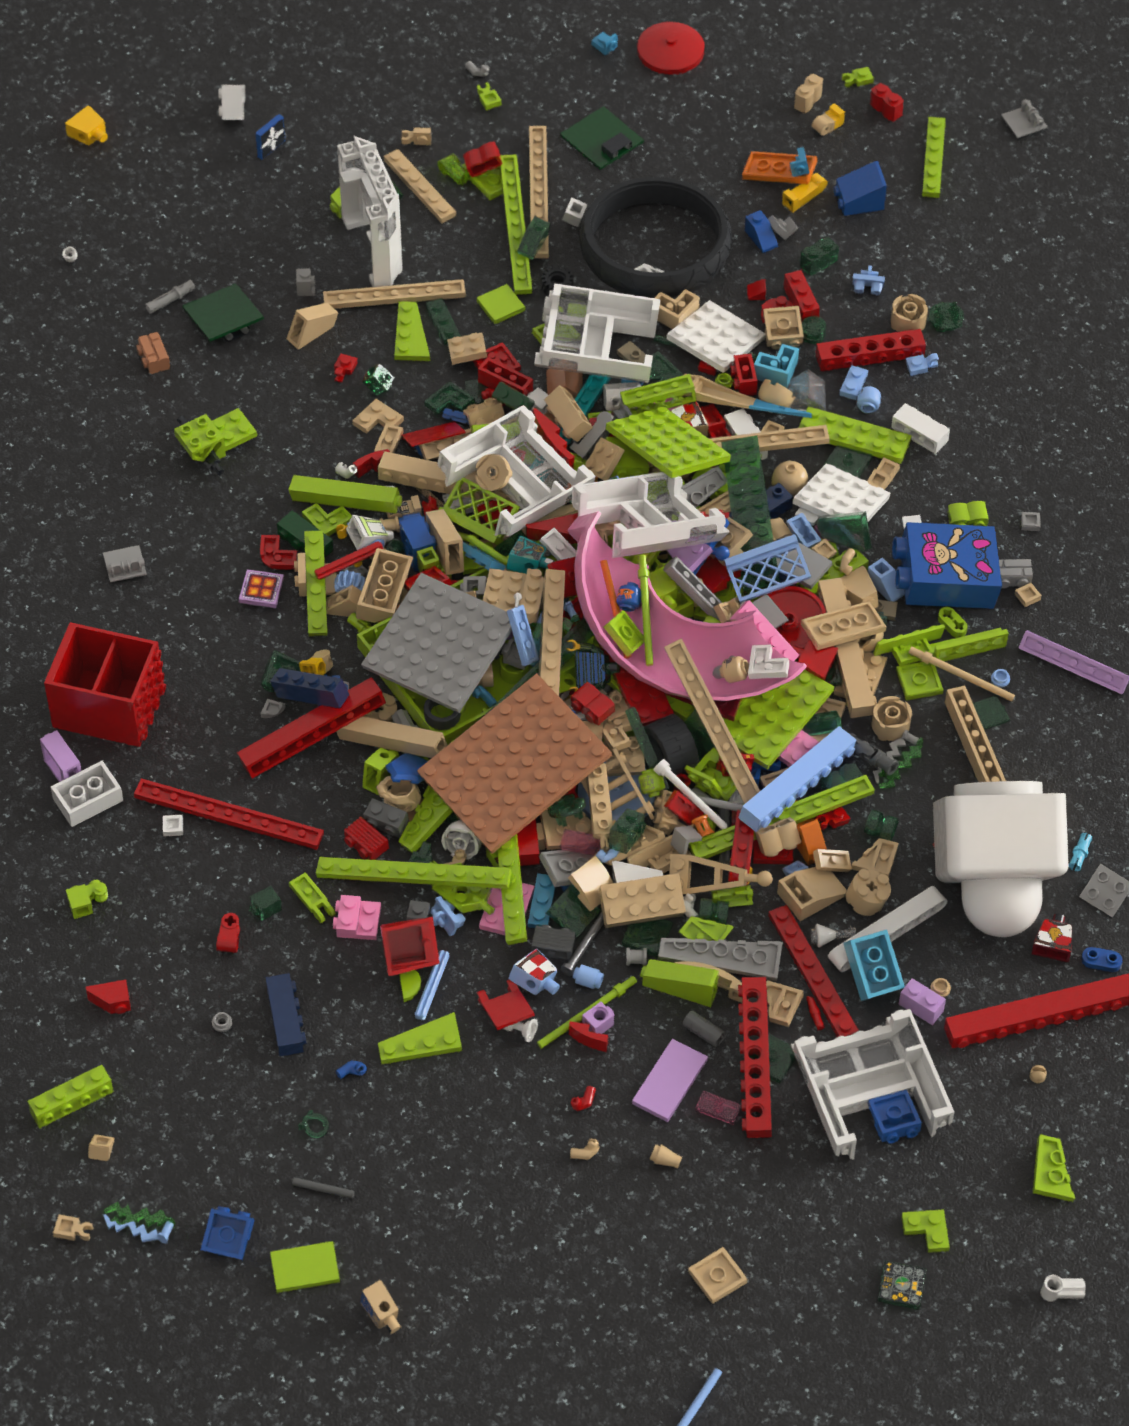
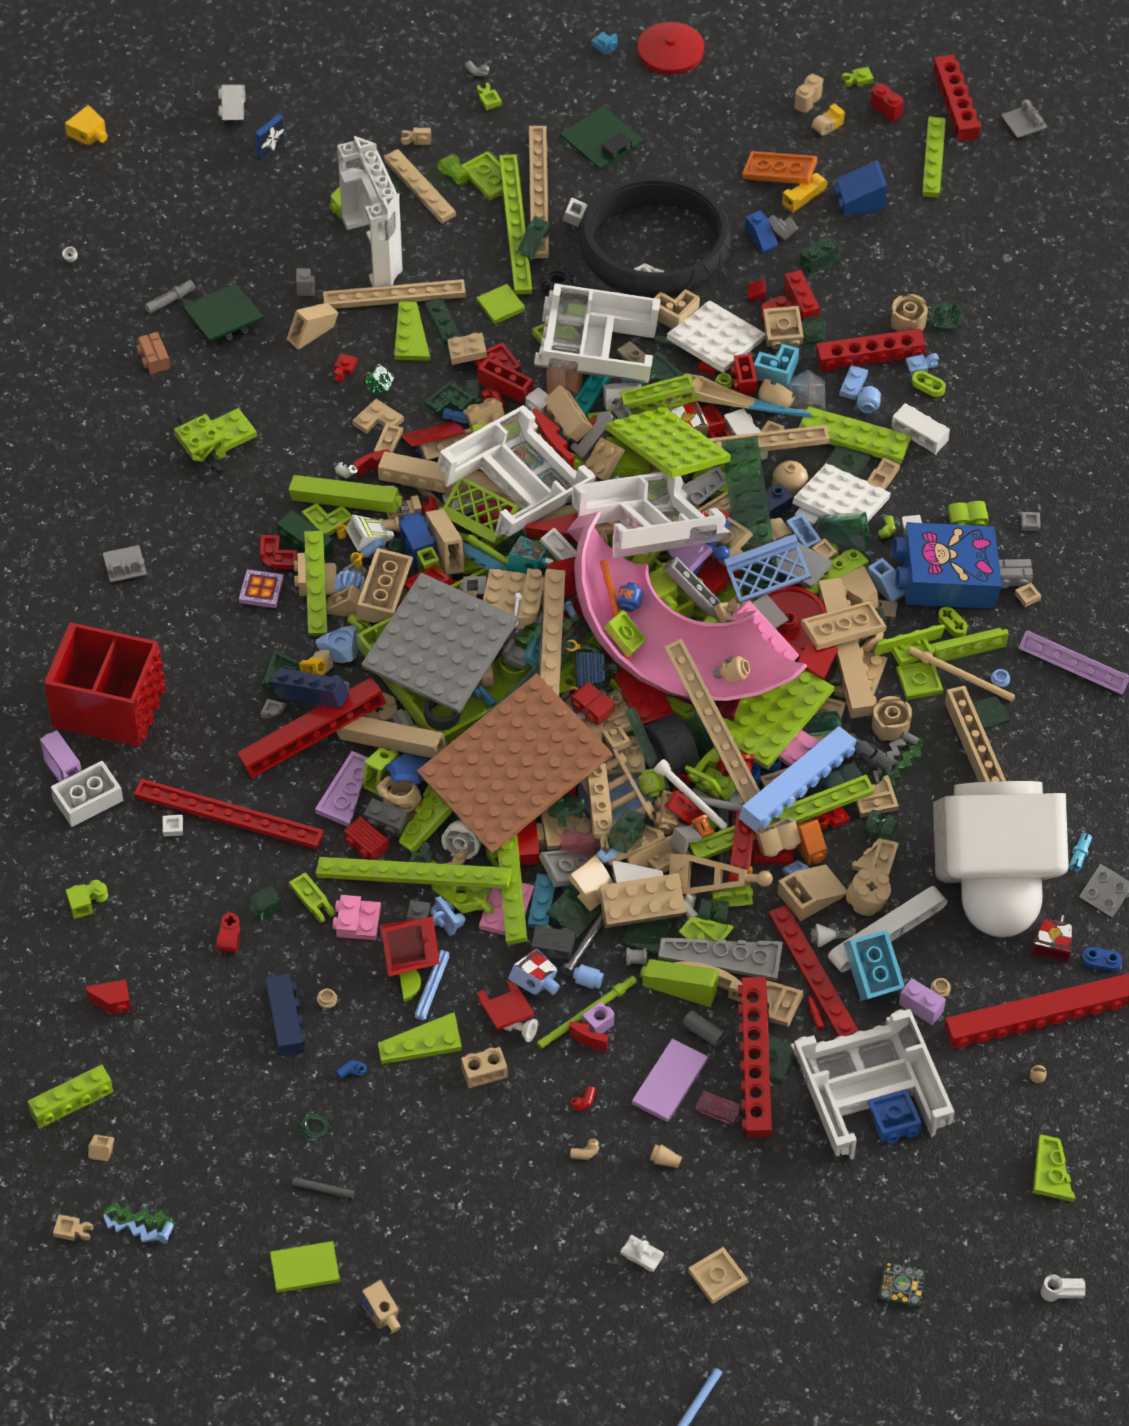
blue plate [201,1206,254,1260] -> none
light grey plate [212,1012,232,1032] -> none
red axle [314,541,383,580] -> none
red brick [463,142,503,177] -> none
tan plate [475,454,512,491] -> none
dark green brick [492,381,535,411] -> none
light blue tile [507,605,539,666] -> none
lime bar [638,555,653,666] -> none
white plate [748,645,789,679] -> none
dark azure bracket [790,147,809,177] -> none
tan plate [813,849,852,872] -> none
tan arm [839,548,856,575] -> none
light blue hips [852,266,885,295] -> none
lime plate [902,1210,950,1253] -> none
none -> light blue hat [315,625,359,663]
none -> lavender wing [315,751,368,827]
none -> tan plate [317,989,337,1008]
none -> tan brick [461,1047,508,1088]
none -> white hips [620,1235,664,1272]
none -> tan wing [855,775,899,818]
none -> lime arm [878,516,896,539]
none -> lime plate [912,371,946,397]
none -> red brick [933,55,981,141]

